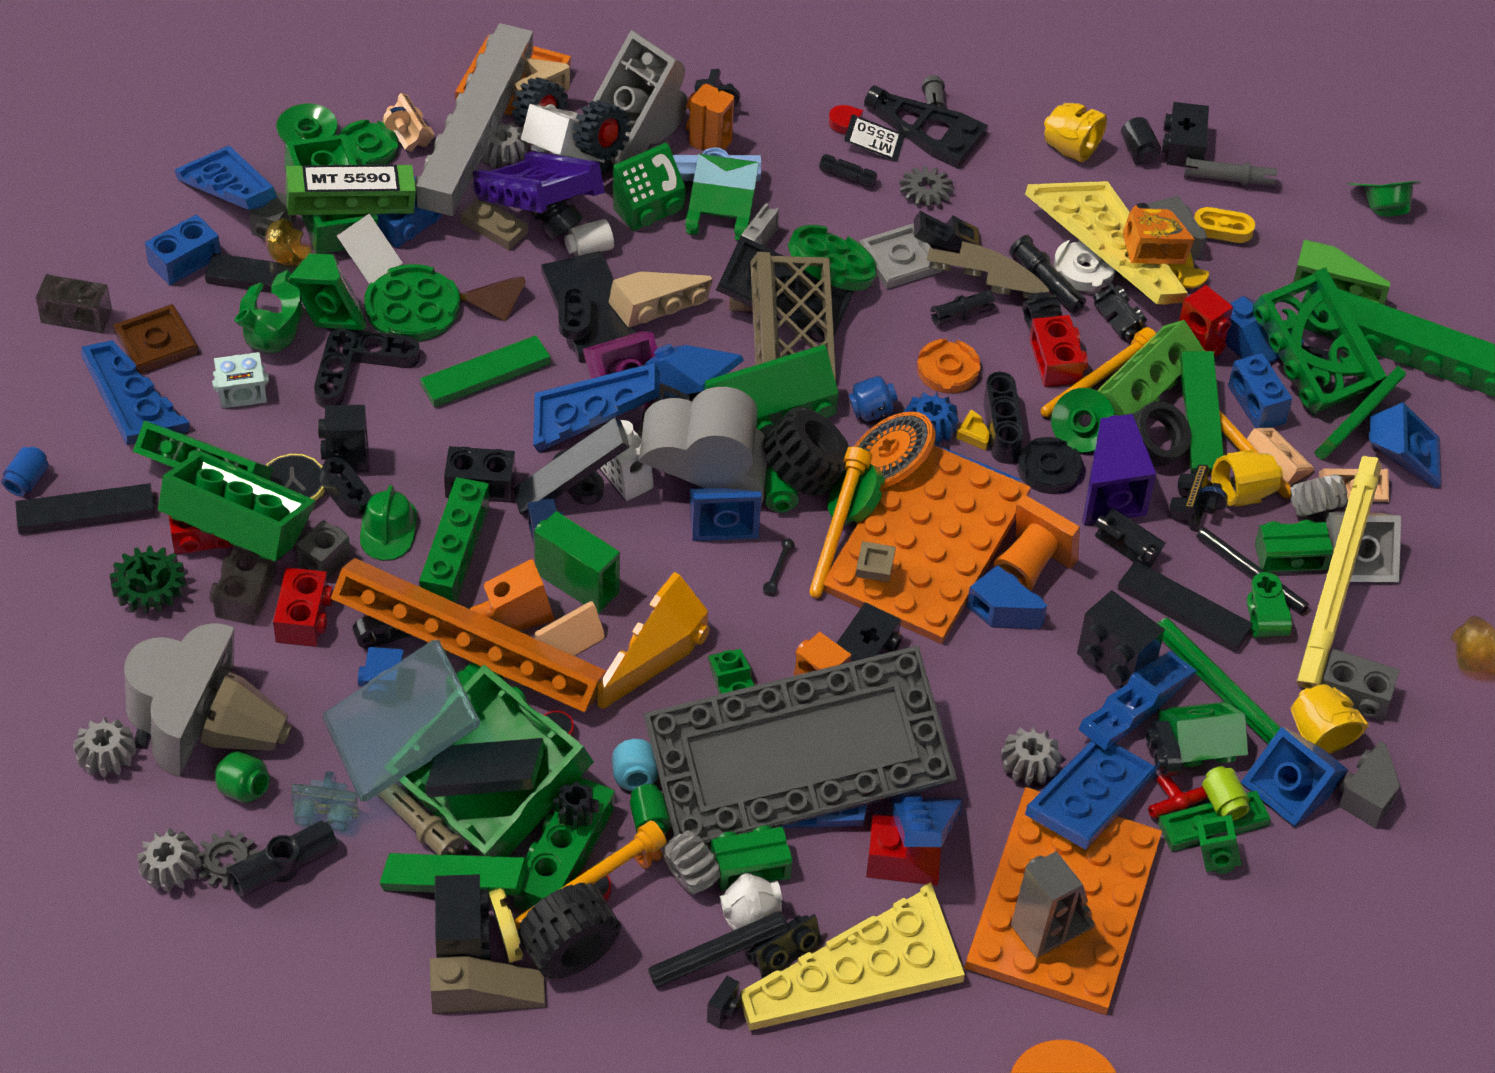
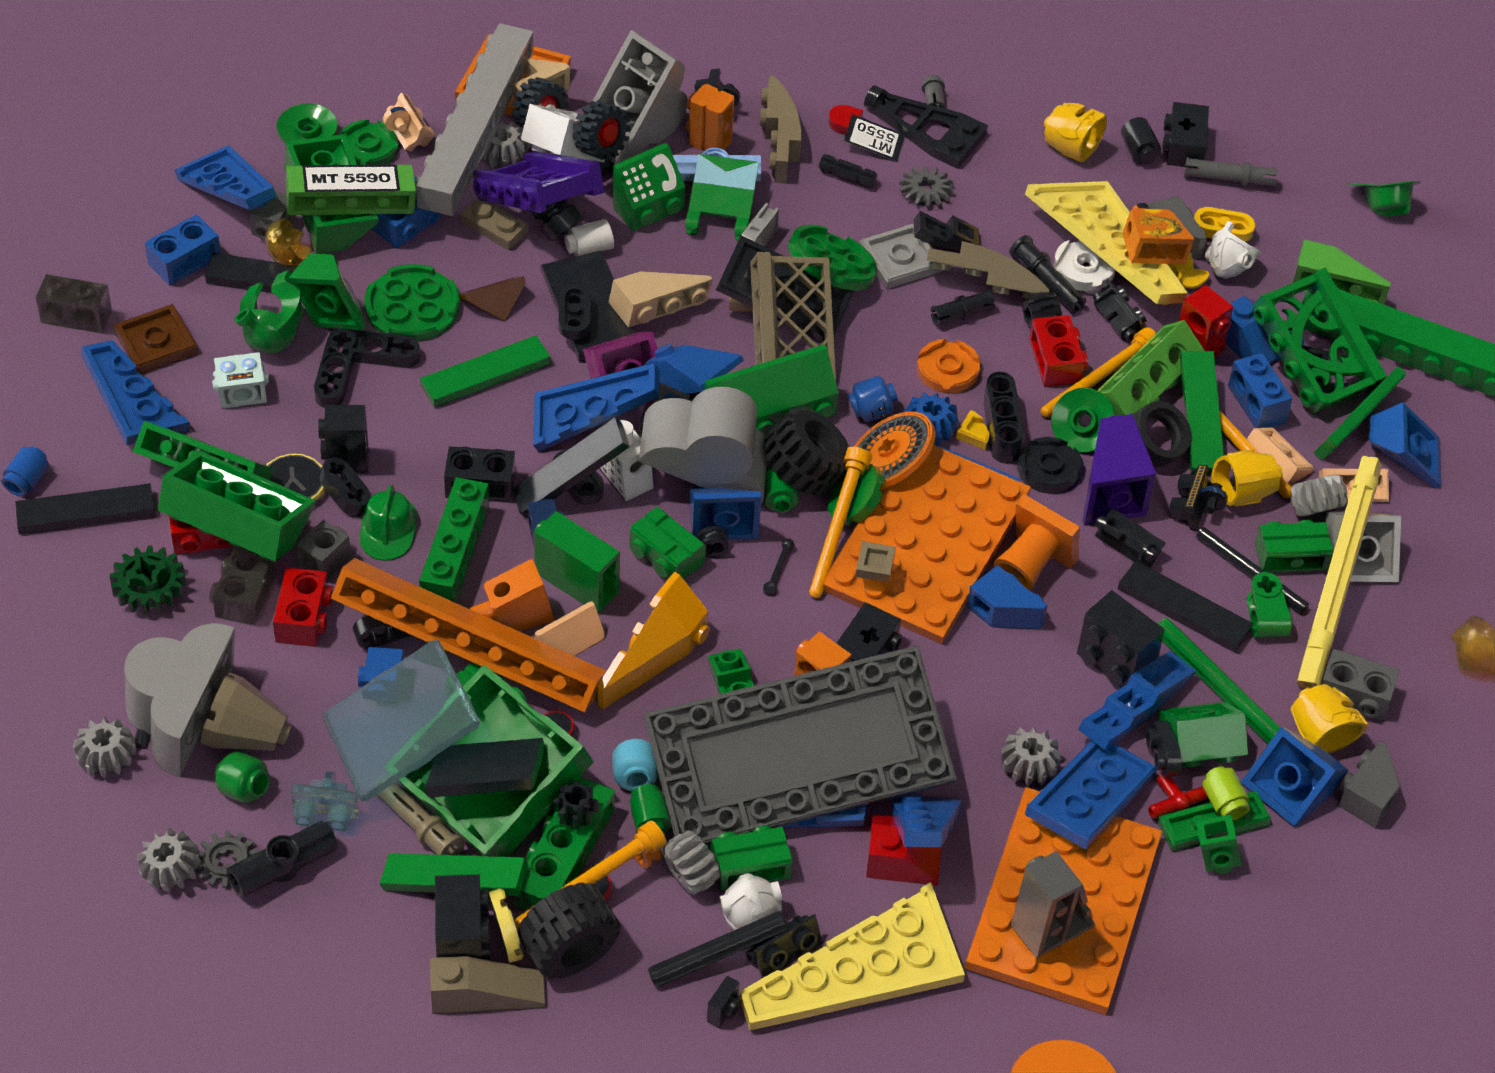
white sticker [337,214,403,284] -> none
none -> green brick [629,506,706,580]
none -> black bush [698,526,729,558]
none -> dark tan slope [760,76,801,183]
none -> white helmet [1205,221,1262,279]

